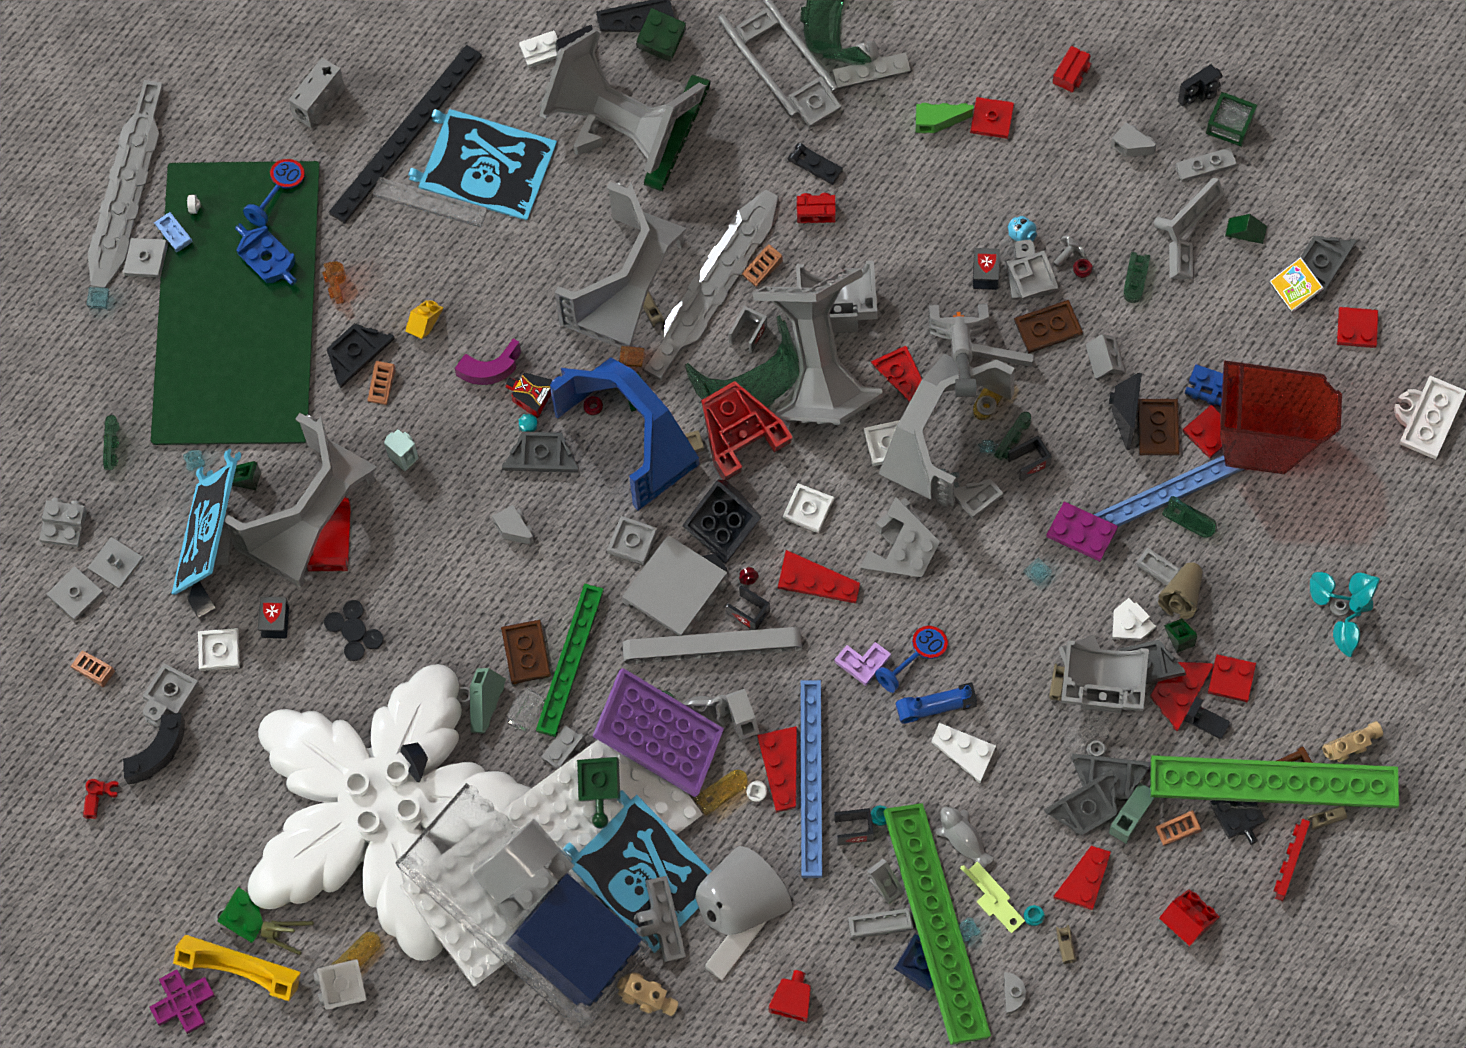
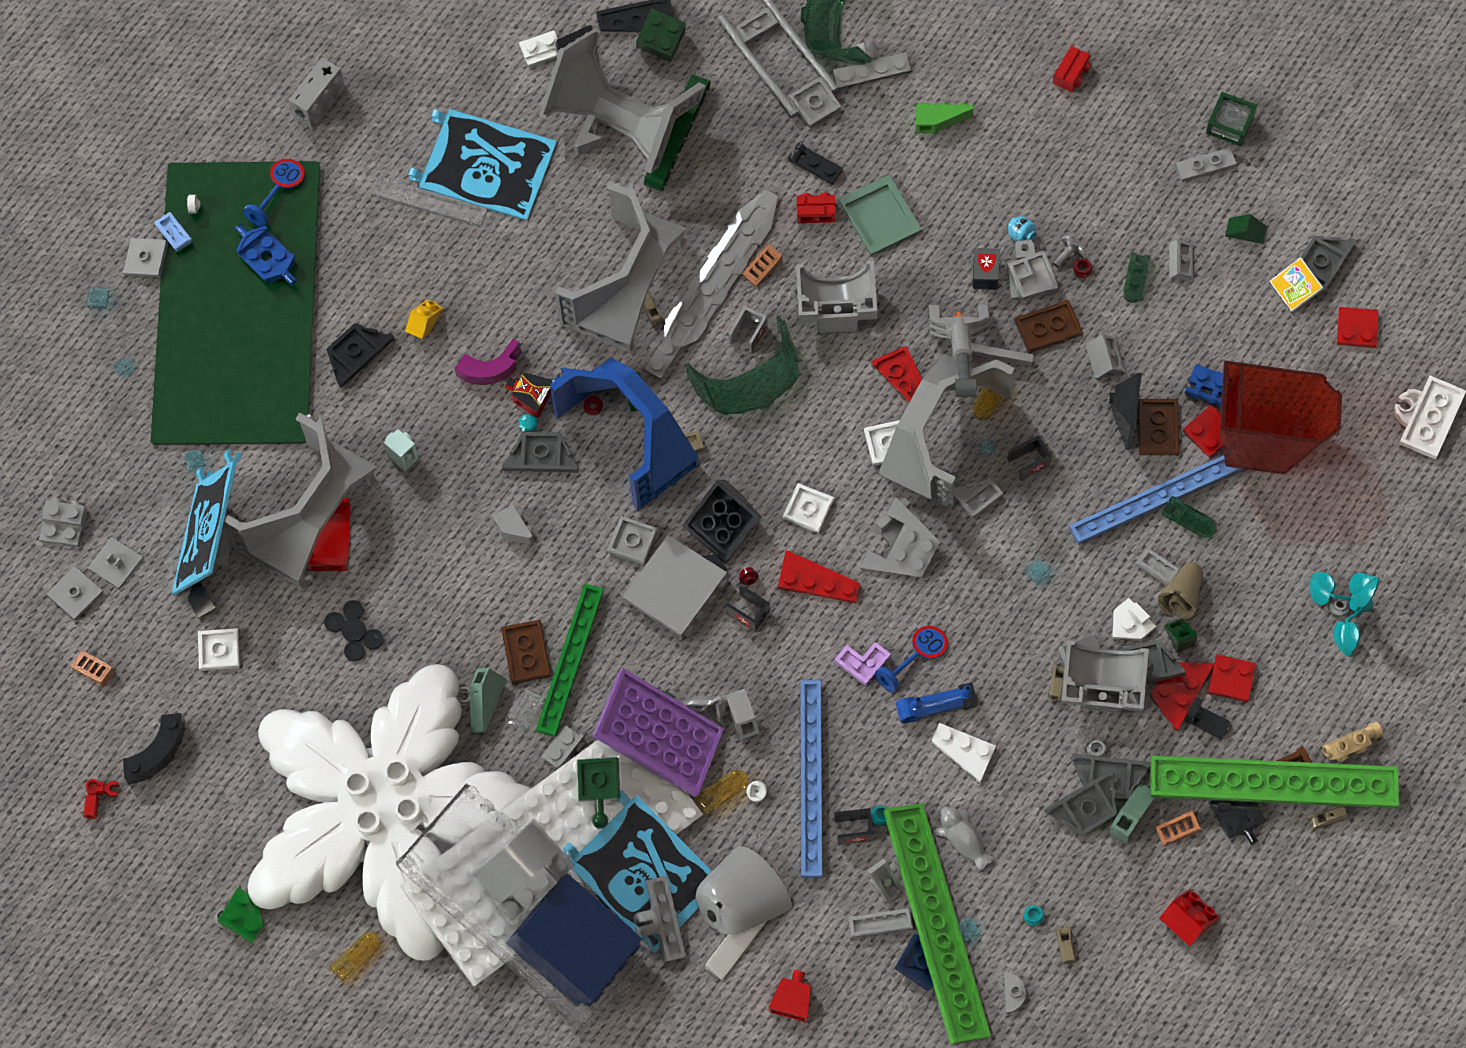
light grey plate [88,80,164,289] -> none
clear green plate [103,415,120,470] -> none
light grey plate [143,663,199,728] -> none
magenta plate [149,969,215,1034] -> none
yellow arch [173,934,301,1001] -> none
dark green slope [232,461,261,490] -> none
piece [258,597,290,639] -> none
olive plant [261,920,314,955] -> none
light grey plate [313,959,366,1010] -> none
clear orange plate [322,261,346,304] -> none
black plate [329,44,482,224] -> none
nougat slope [368,361,396,405] -> none
black slope [400,742,428,783] -> none
tan brick [617,972,678,1016] -> none
clear orange panel [619,346,645,367] -> none
light grey beam [622,627,802,664] -> none
red wedge [701,381,793,480] -> none
light grey panel [752,268,885,425] -> none
red wing [757,726,797,813] -> none
yellowish green piece [961,862,1025,933] -> none
red plate [970,97,1014,139] -> none
light grey plate [977,396,997,415] -> none
clear green plate [994,411,1031,461] -> none
magenta plate [1046,501,1118,562] -> none
red wing [1053,846,1111,910] -> none
light grey slope [1111,122,1157,157] -> none
light grey piece [1154,178,1224,242] -> none
black plate [1178,64,1223,106] -> none
red plate [1273,819,1310,901] -> none
none -> clear light blue plant [113,357,135,378]
none -> sand green piece [838,175,922,255]

